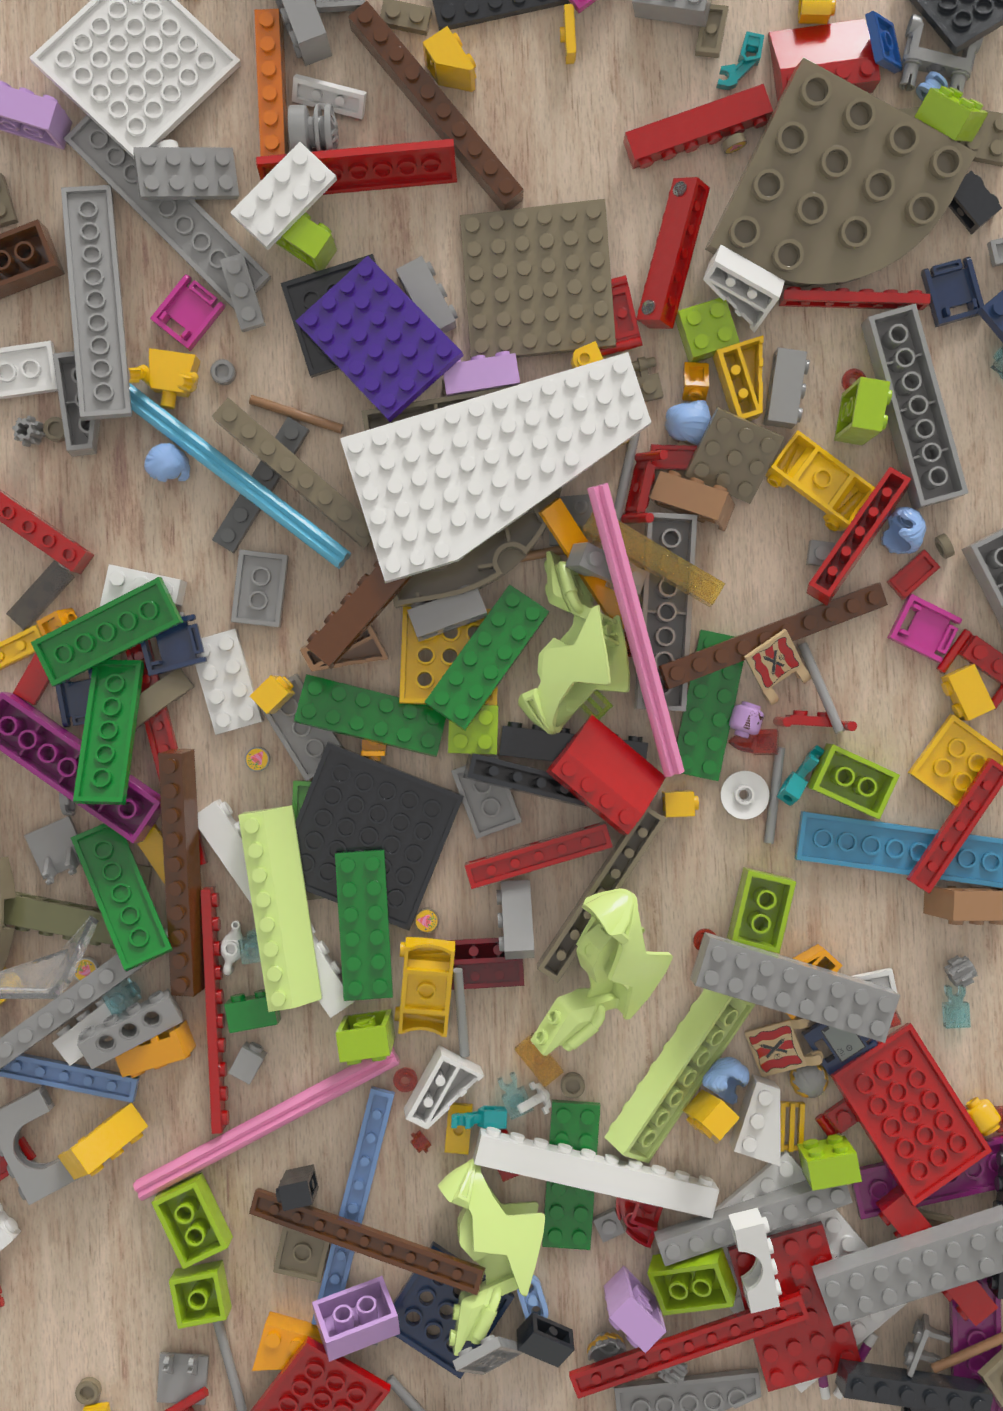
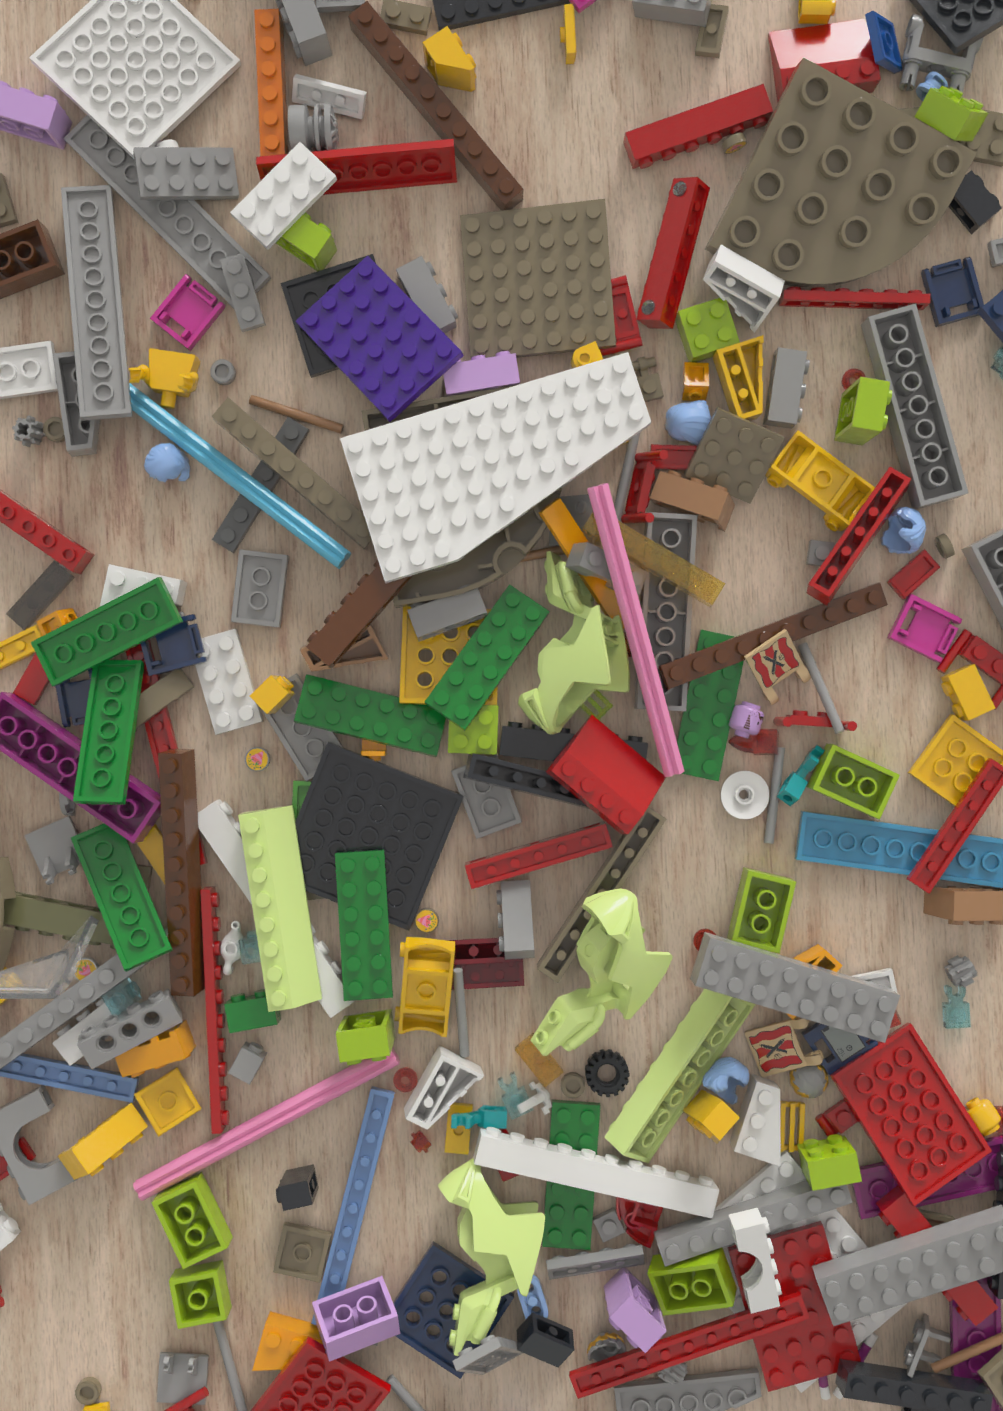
reddish brown plate [249,1188,486,1295] -> none
yellow brick [662,790,699,817] -> none
teal piece [716,31,764,91] -> none
none -> yellow tile [134,1067,201,1137]
none -> light grey plate [546,1244,645,1280]
none -> black tyre [585,1049,630,1097]

